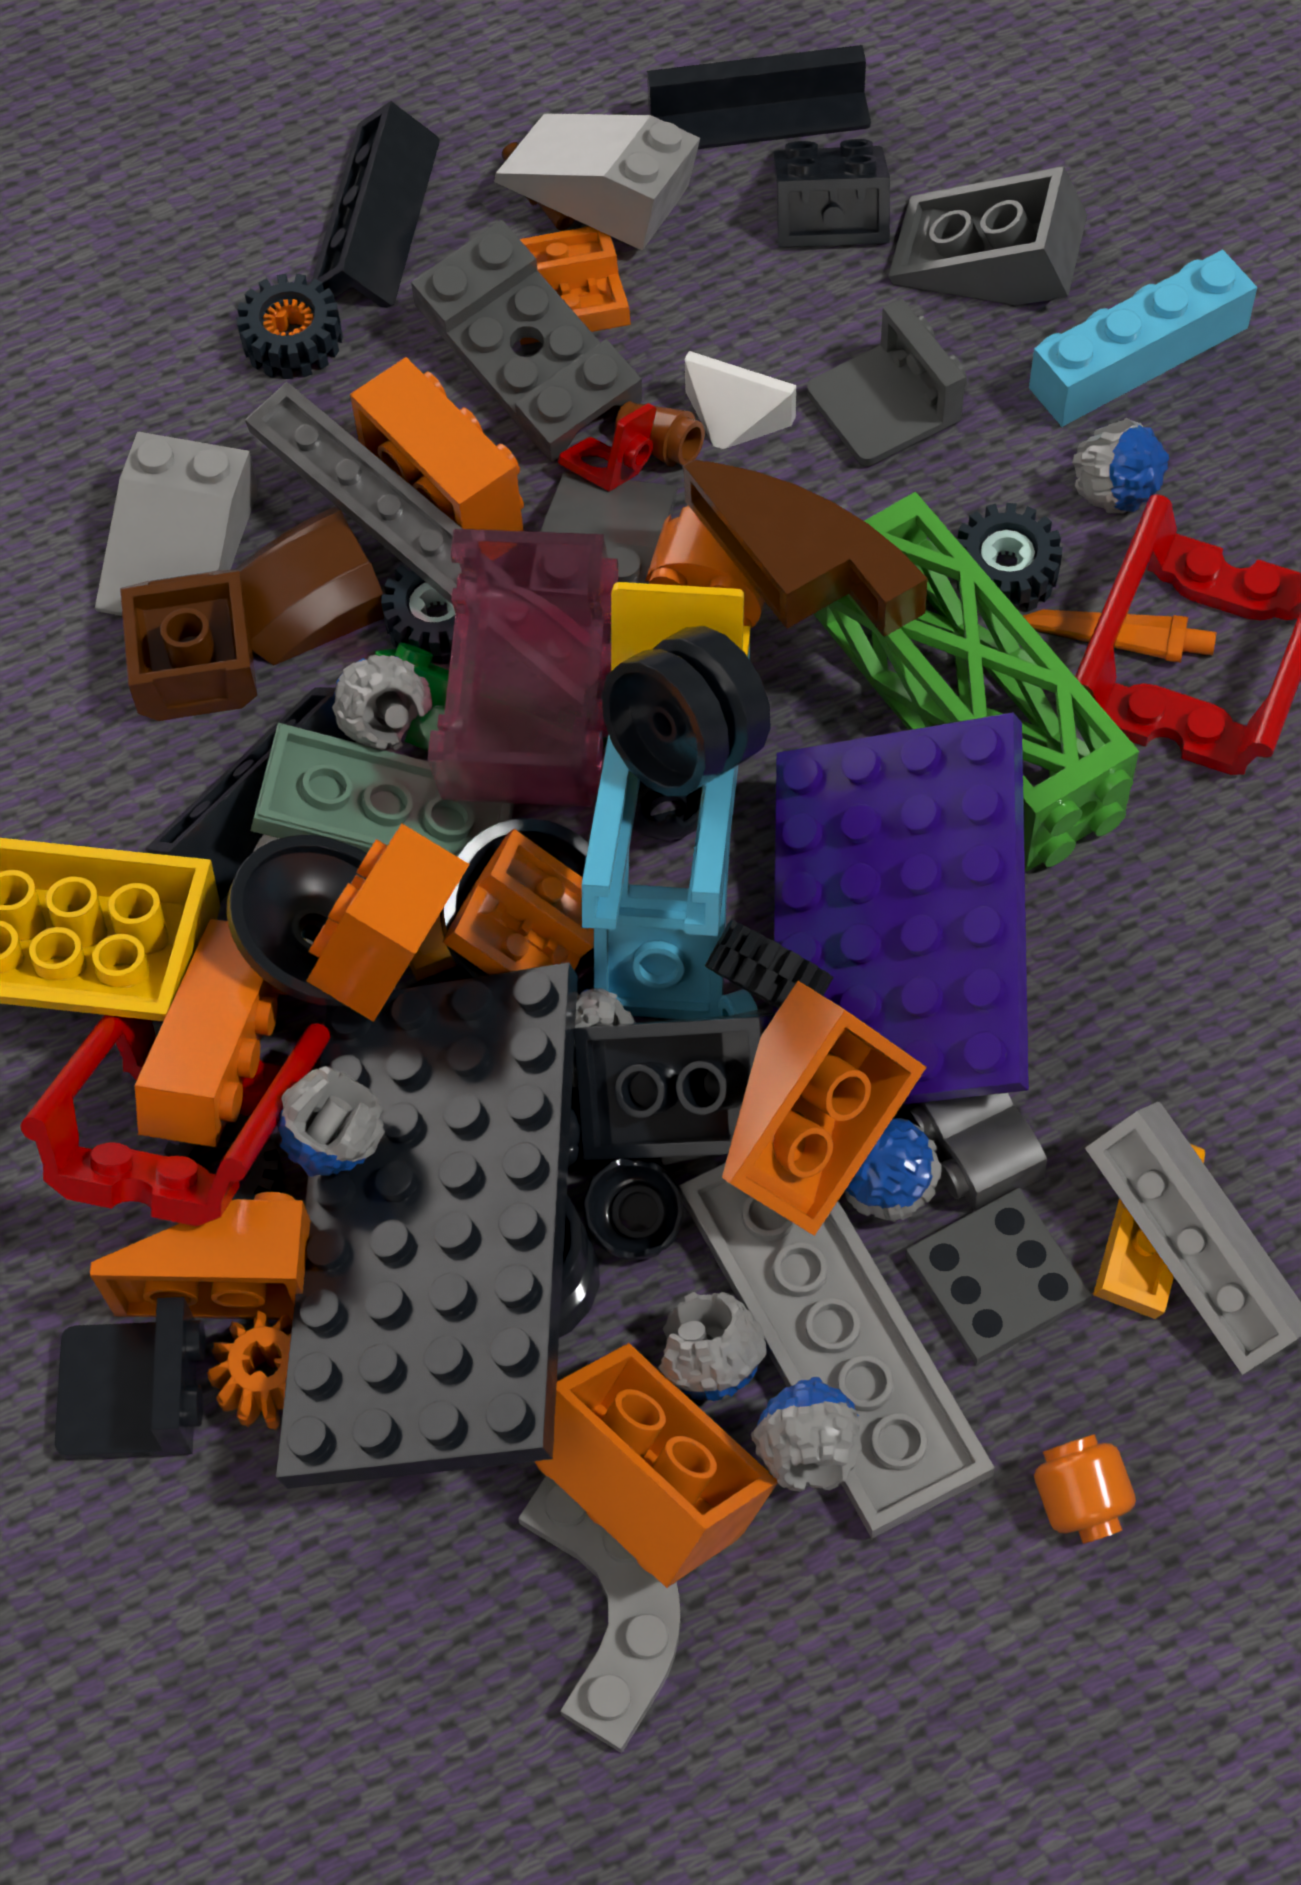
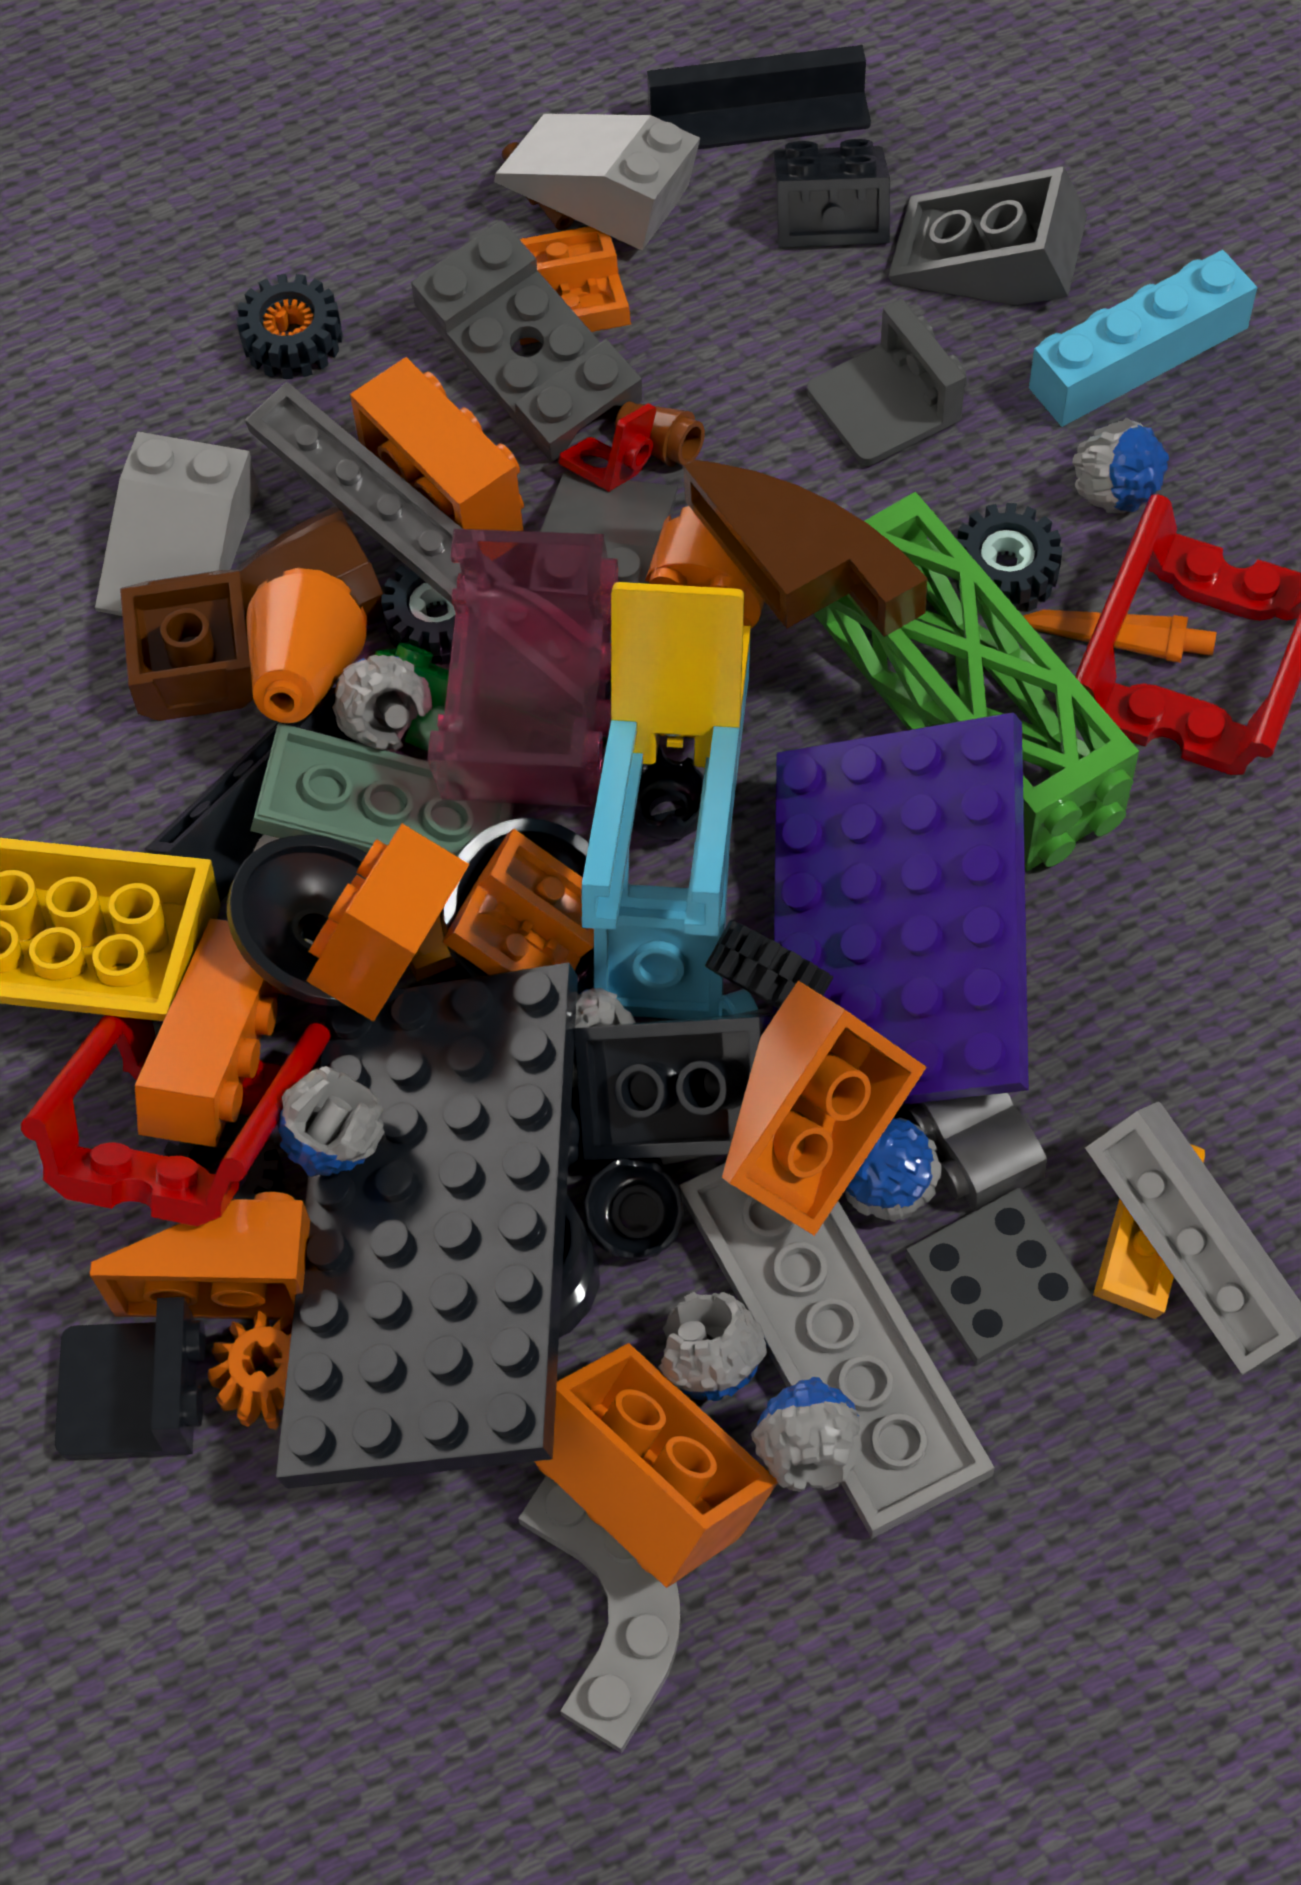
black panel [311,101,440,308] -> none
black wheel [601,626,771,796] -> none
white slope [685,351,796,449] -> none
orange head [1034,1434,1136,1544] -> none
none -> orange cone [246,568,367,723]

